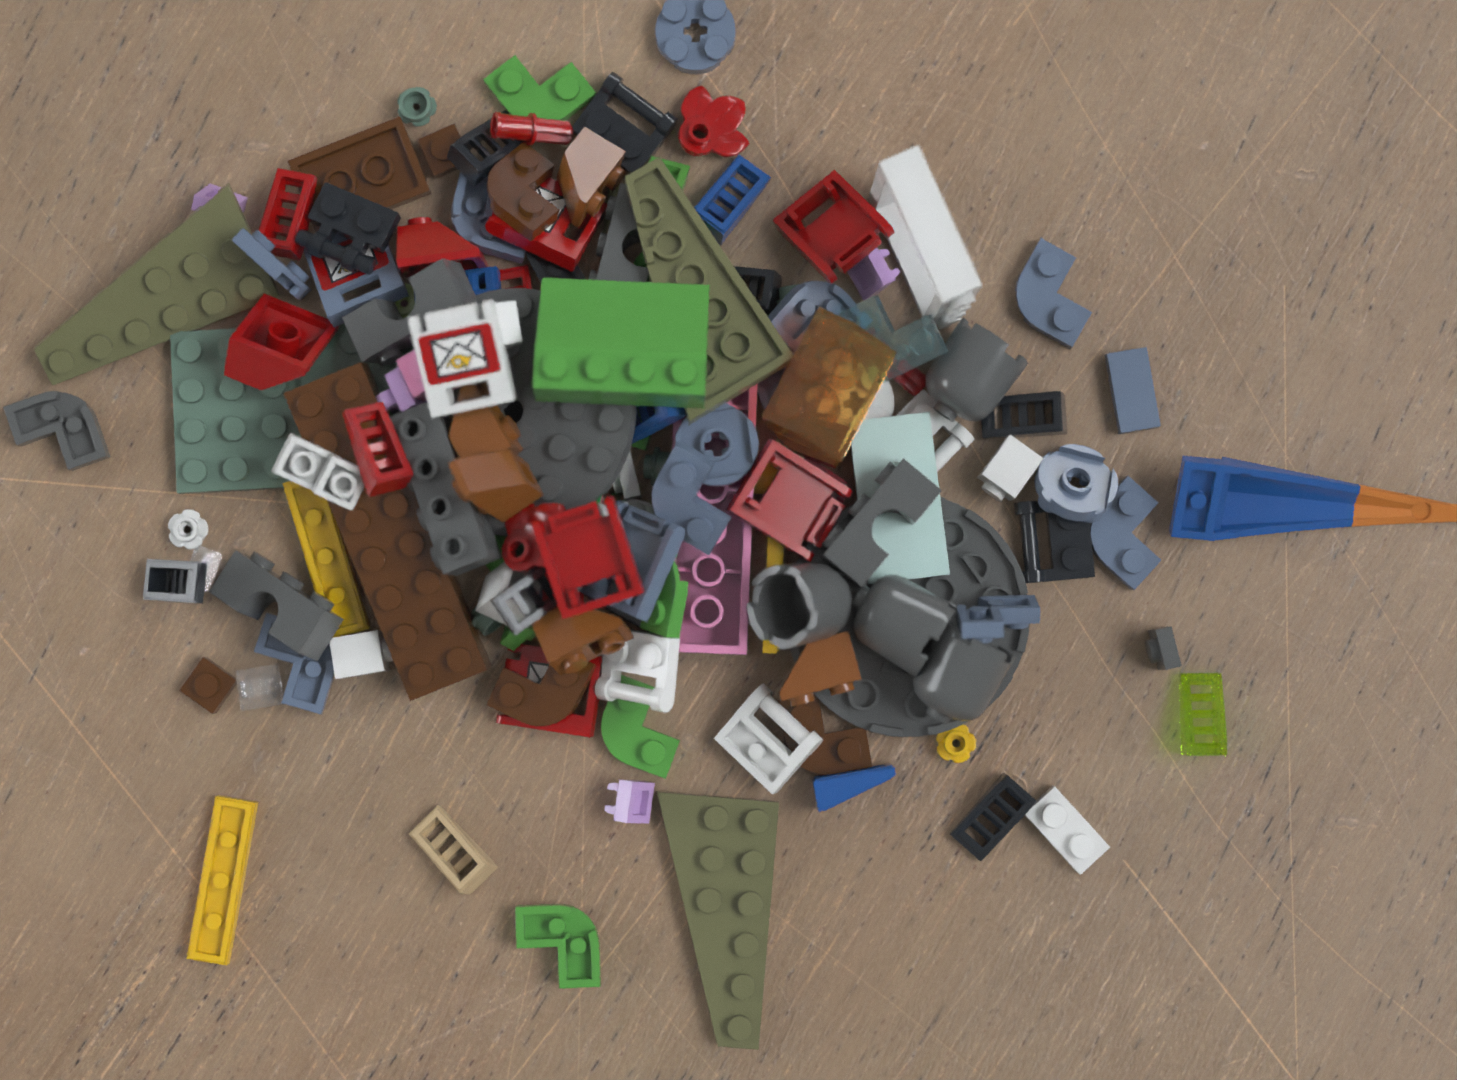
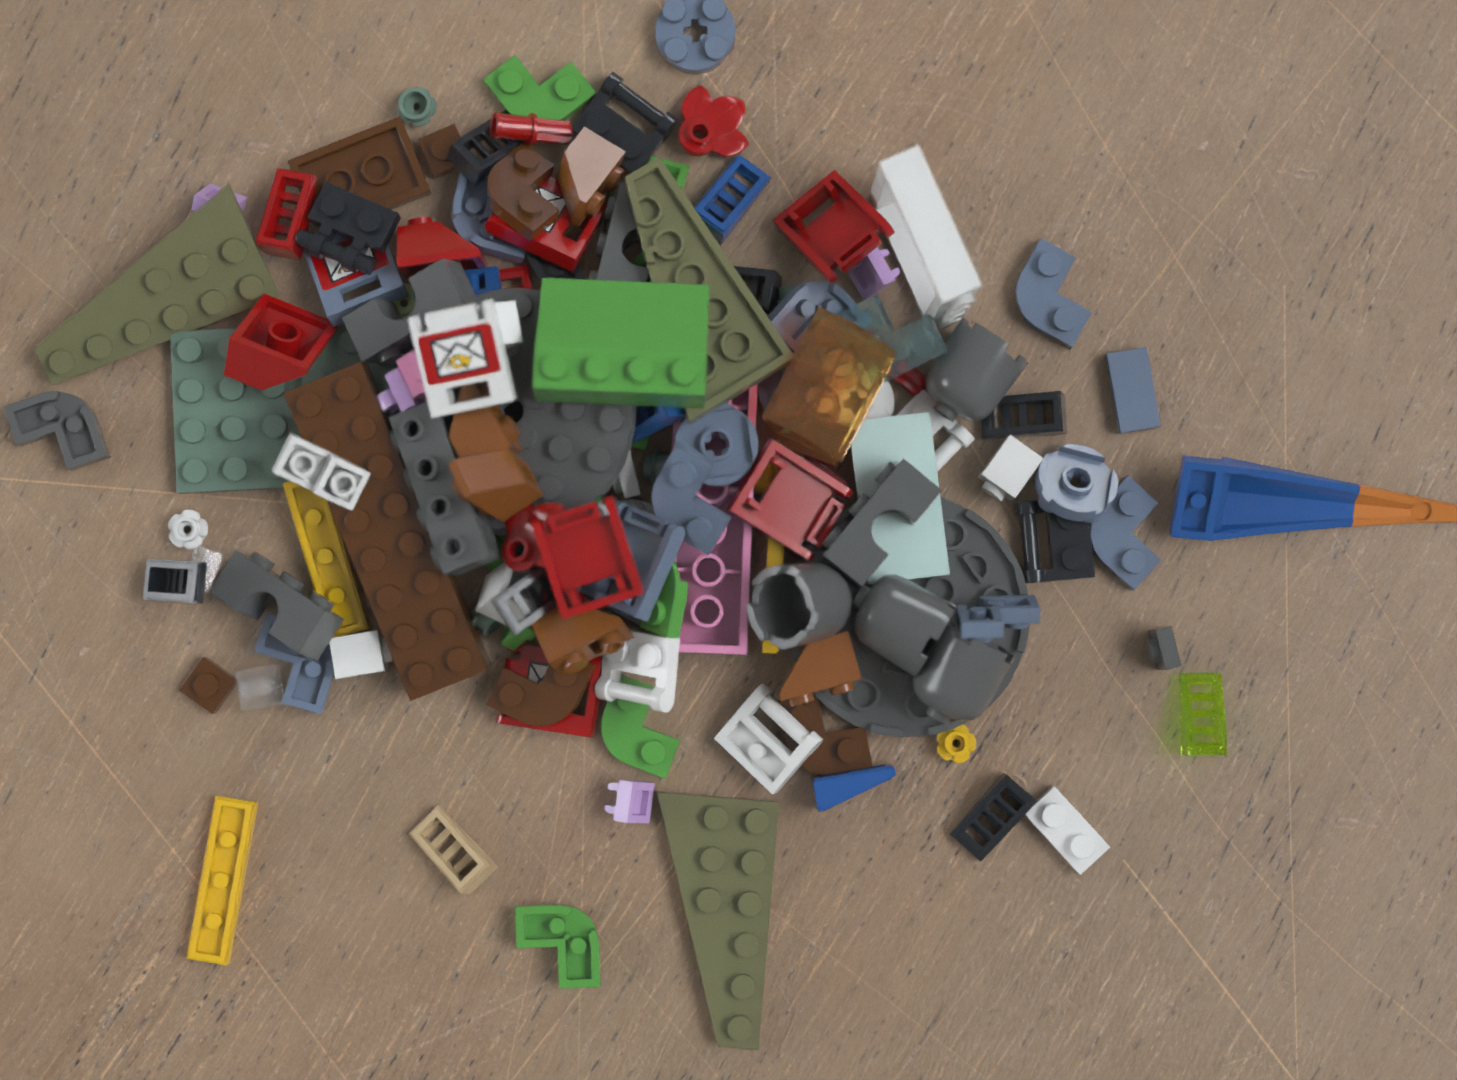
sand blue plate [232,228,312,301] -> none
red slope [343,401,414,497] -> none

